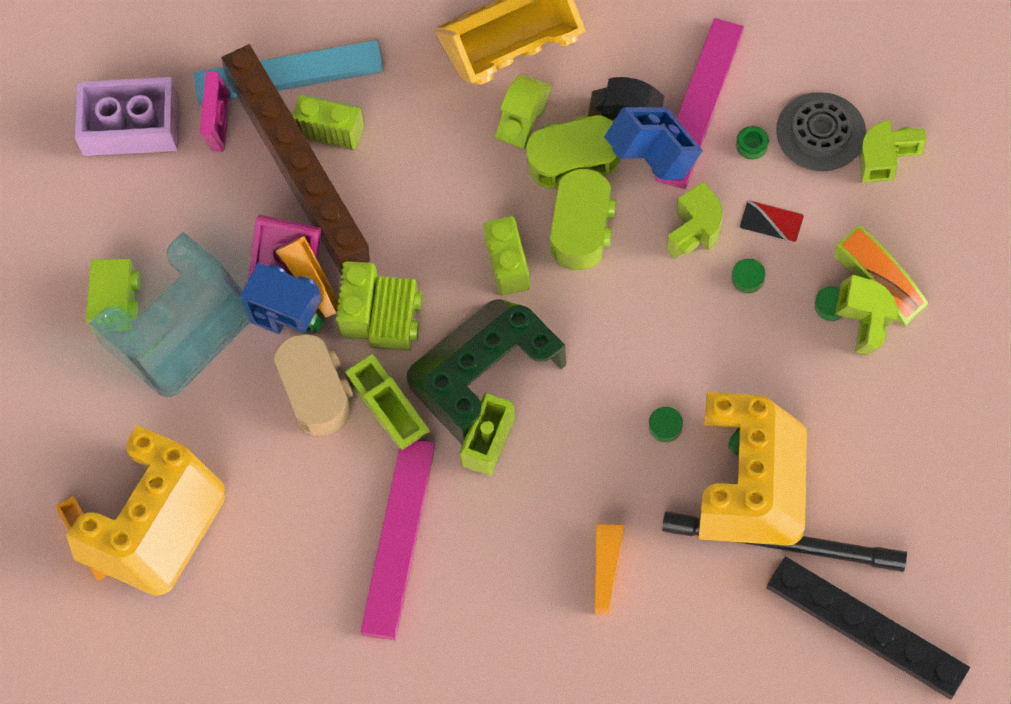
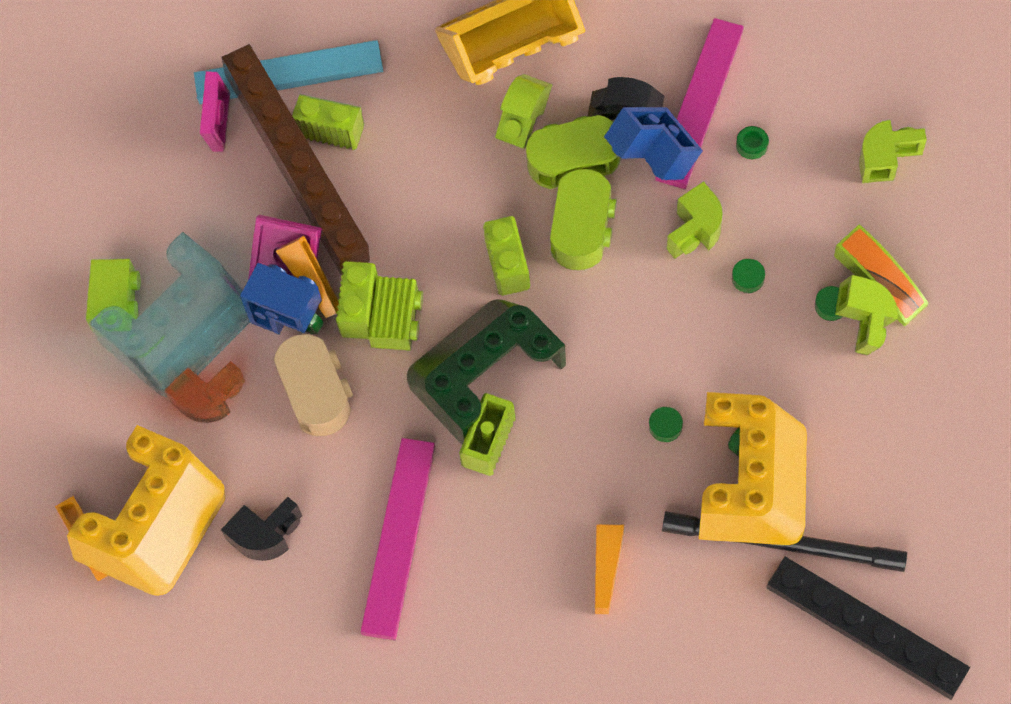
lavender brick [75,77,179,156] -> none
lime slope [345,354,430,450] -> none
sticker [740,200,804,242] -> none
dark grey wheel [776,92,866,171] -> none
none -> clear orange brick [164,361,245,423]
none -> black brick [221,497,302,561]

